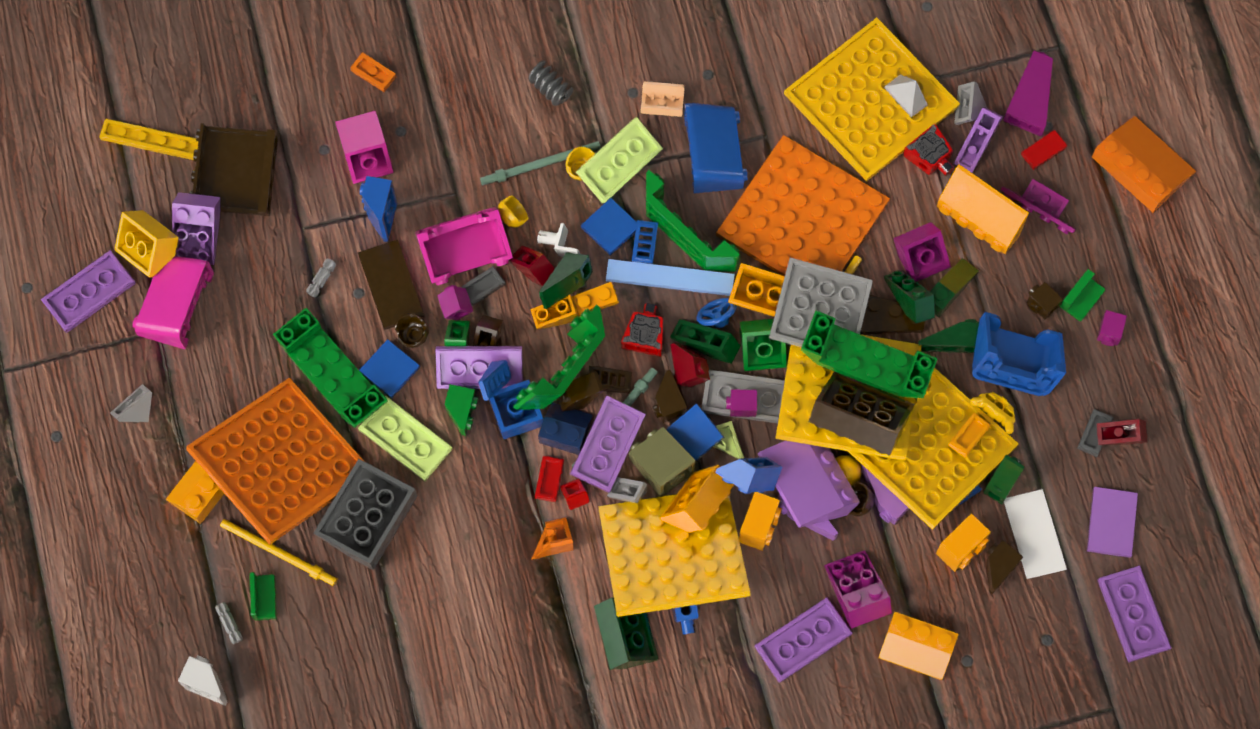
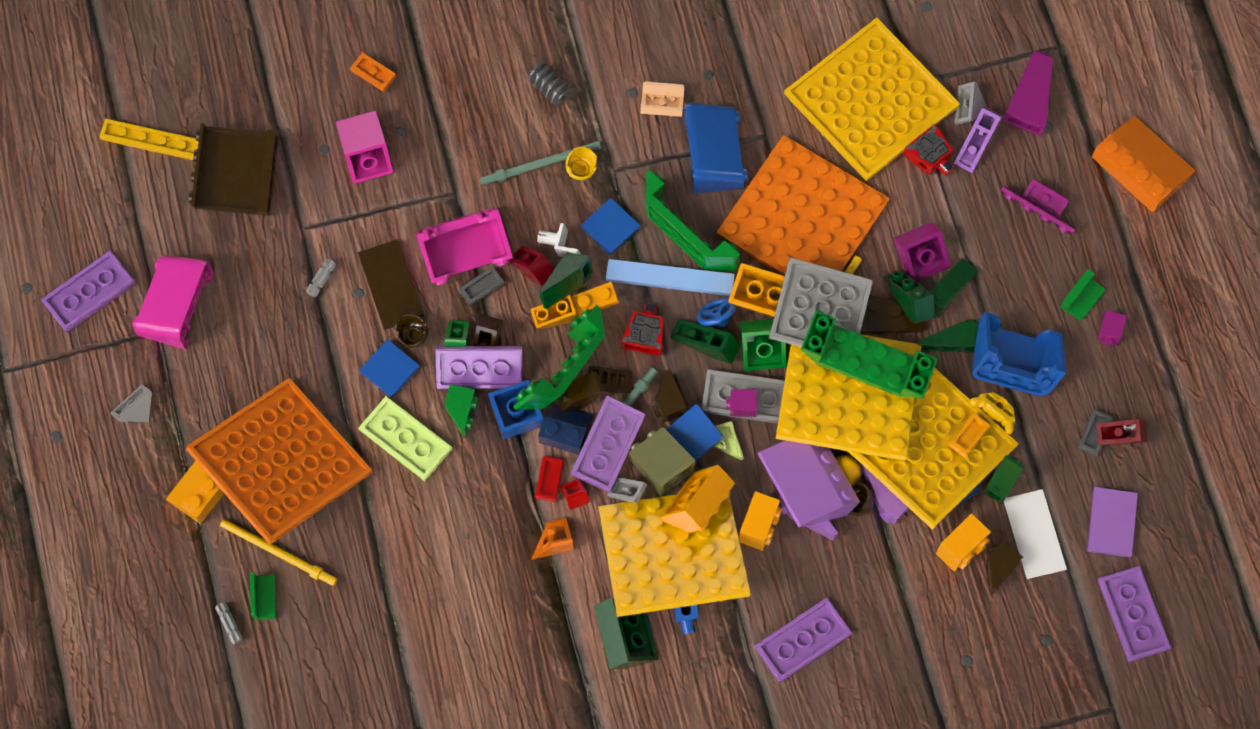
yellow slope [114,210,179,278] -> none
medium lavender slope [172,192,220,265] -> none
white slope [178,656,228,706] -> none
green slope [273,308,388,428] -> none
dark grey slope [314,459,418,570] -> none
blue slope [360,176,397,242] -> none
magenta brick [437,285,473,320] -> none
blue slope [478,360,512,401] -> none
yellow hair [498,195,528,228] -> none
yellowish green tile [576,117,663,204] -> none
blue slope [632,220,658,264] -> none
dark red slope [670,343,710,387] -> none
blue slope [715,457,783,494] -> none
dark brown slope [808,372,915,456] -> none
magenta slope [824,550,892,628] -> none
light orange slope [879,612,958,680] -> none
slope [884,74,927,118] -> none
light orange slope [937,164,1029,254] -> none
red tile [1021,130,1067,170] -> none
dark brown brick [1027,282,1063,320] -> none

